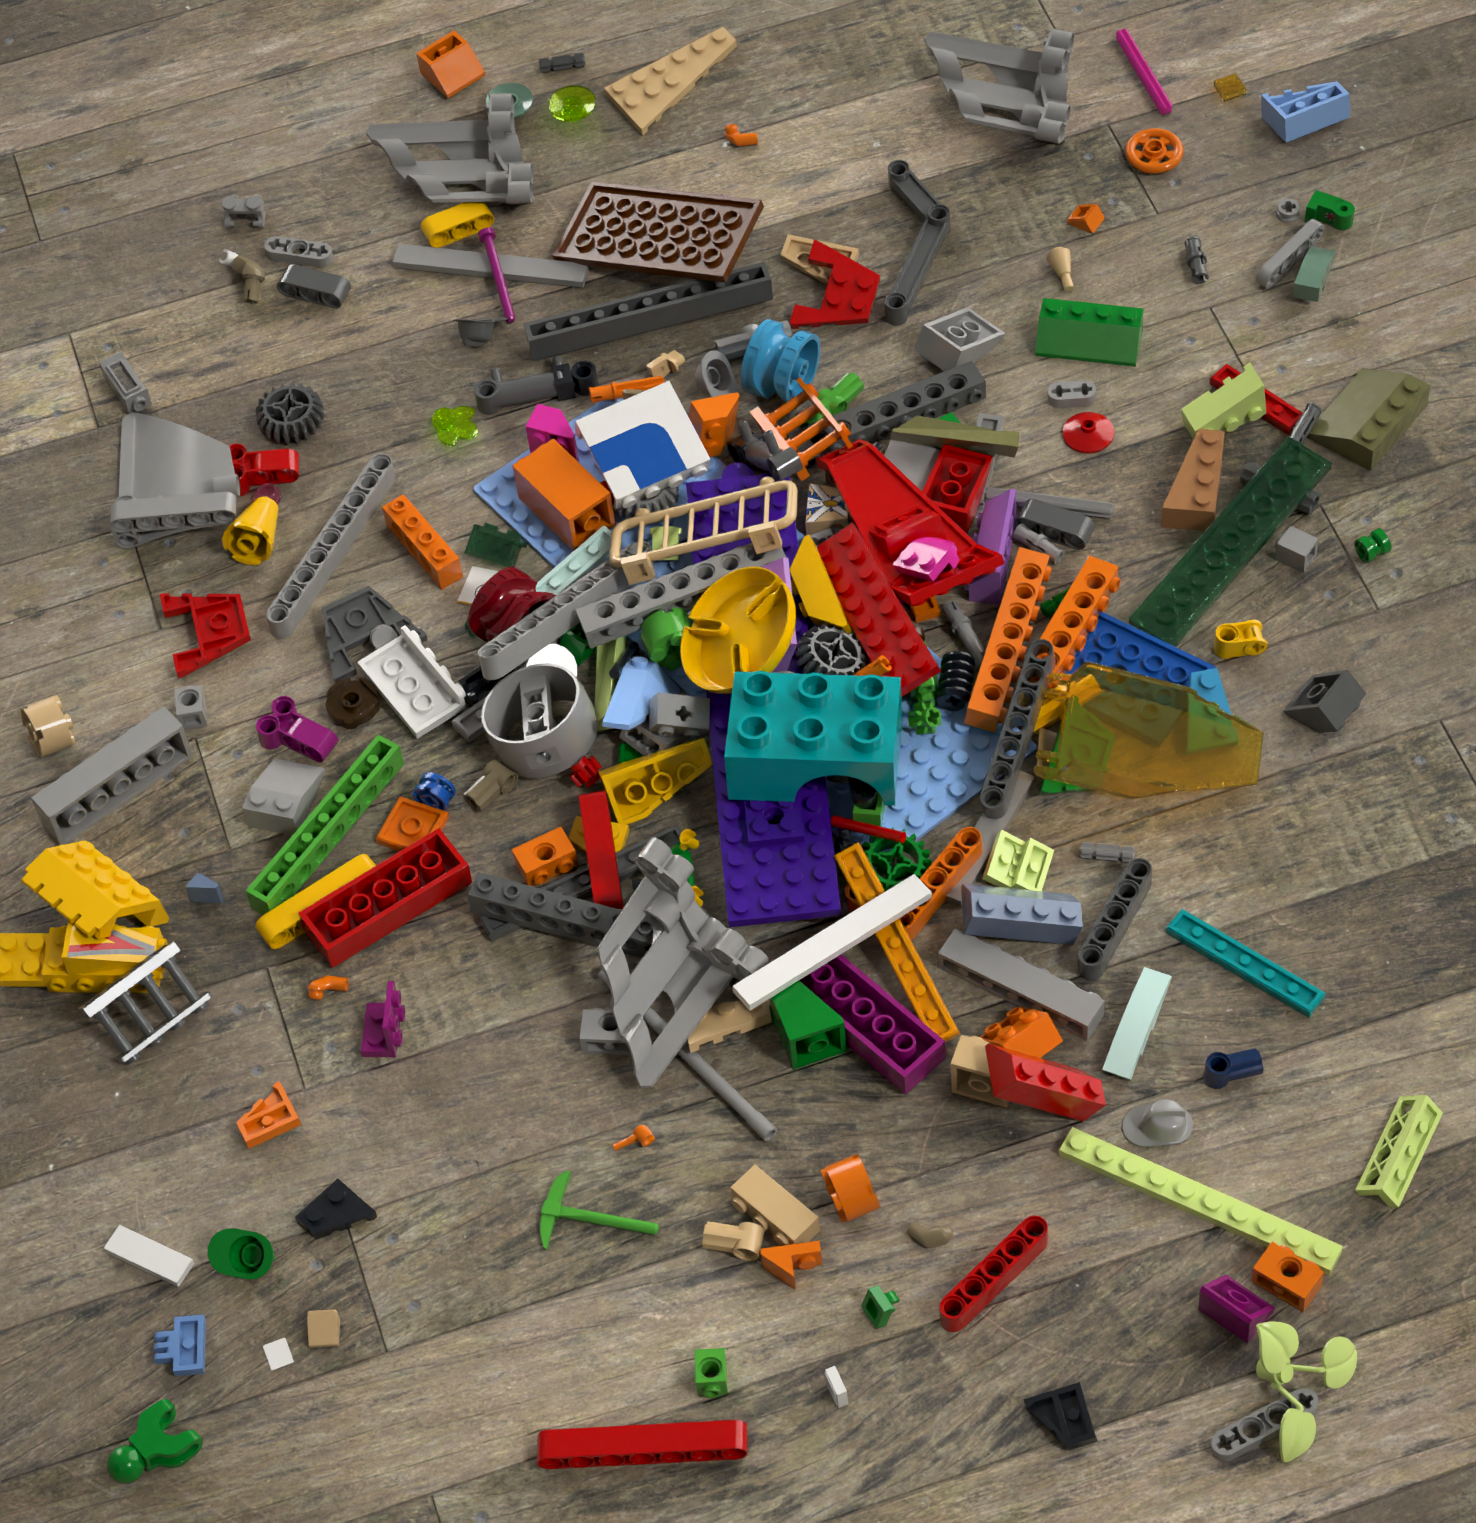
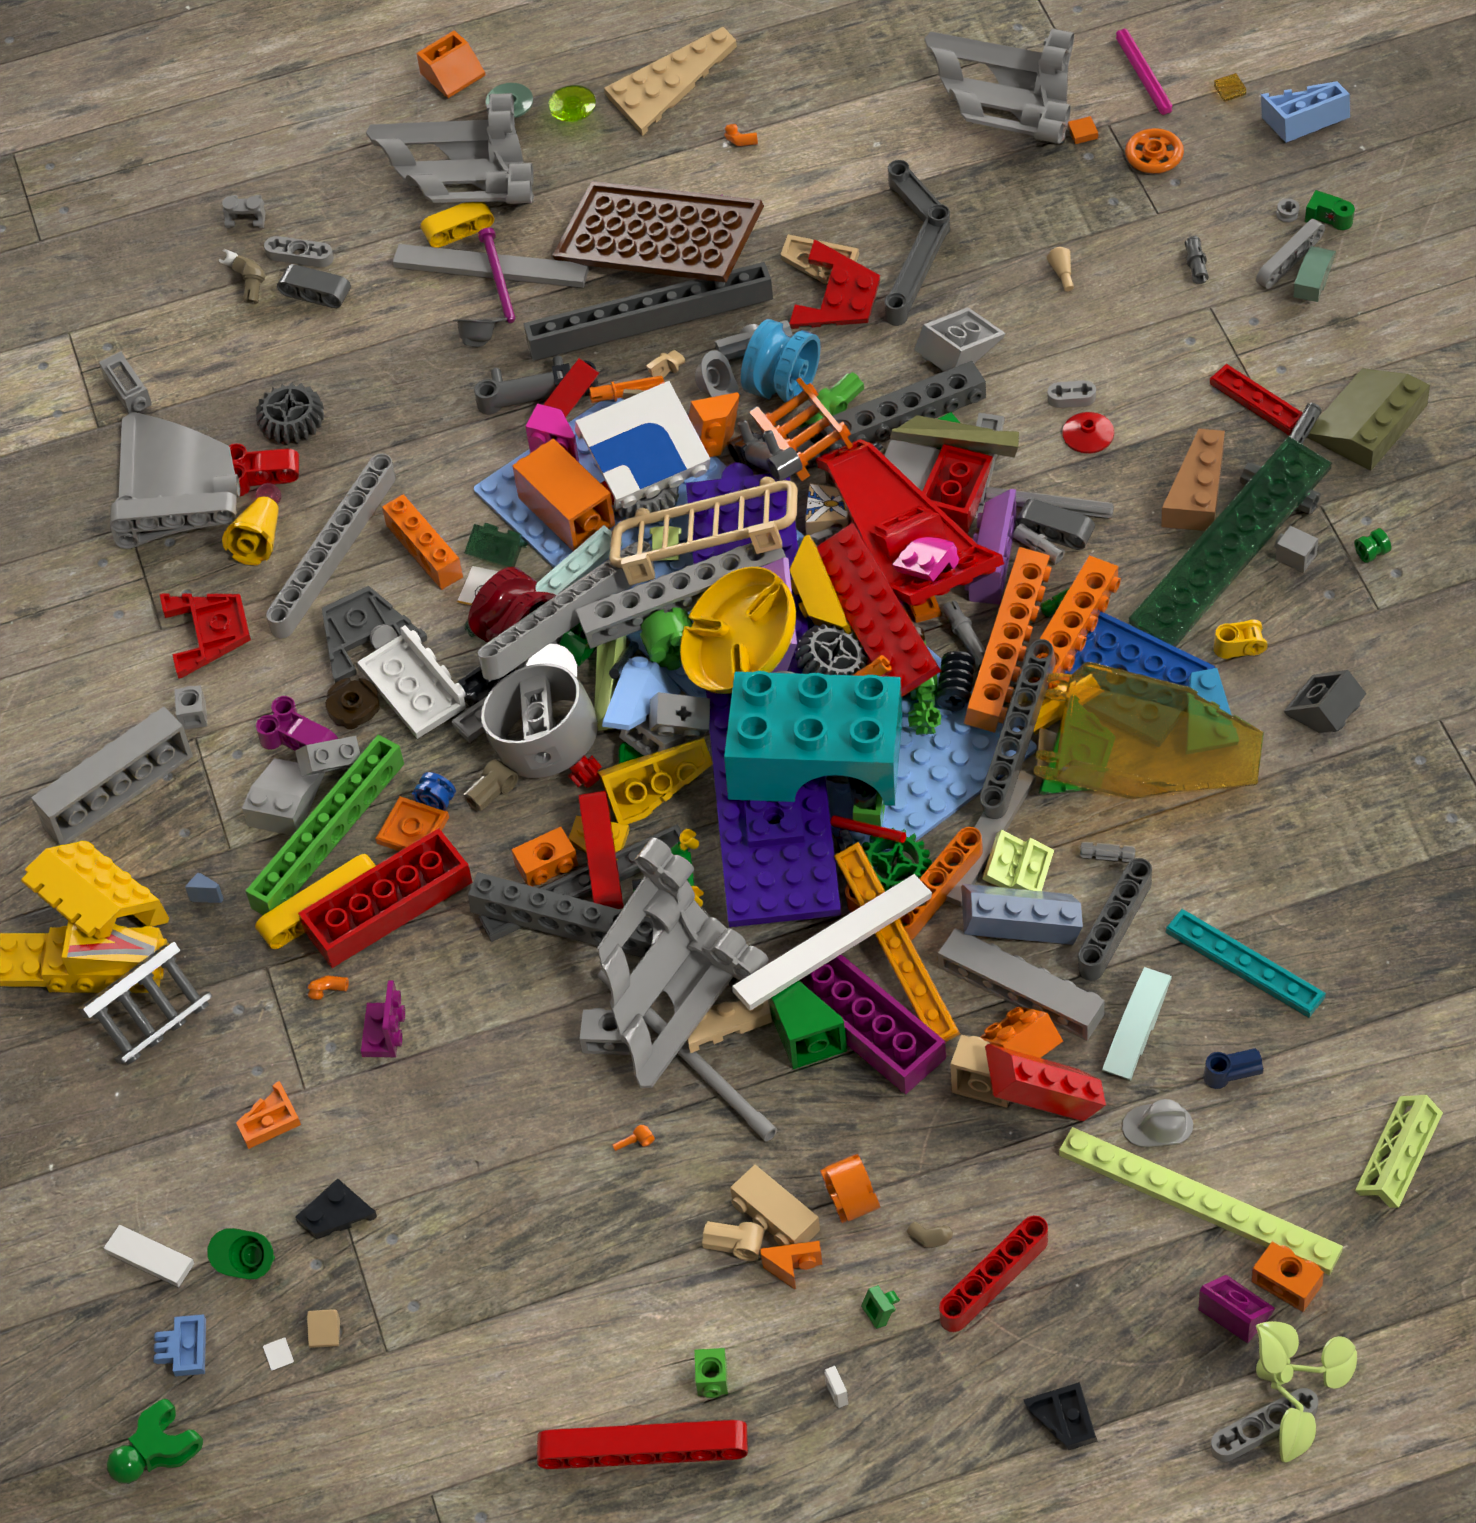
tan brick [20,695,76,757] -> none
clear neon green plate [432,406,479,446] -> none
dark grey axle [539,52,585,73] -> none
bright green piece [540,1170,659,1250] -> none
green slope [1035,298,1144,367] -> none
orange slope [1067,204,1104,233] -> none
yellowish green wedge [1181,363,1267,440] -> none
none -> light grey brick [295,736,360,777]
none -> red tile [544,358,599,418]
none -> orange tile [1068,116,1098,144]

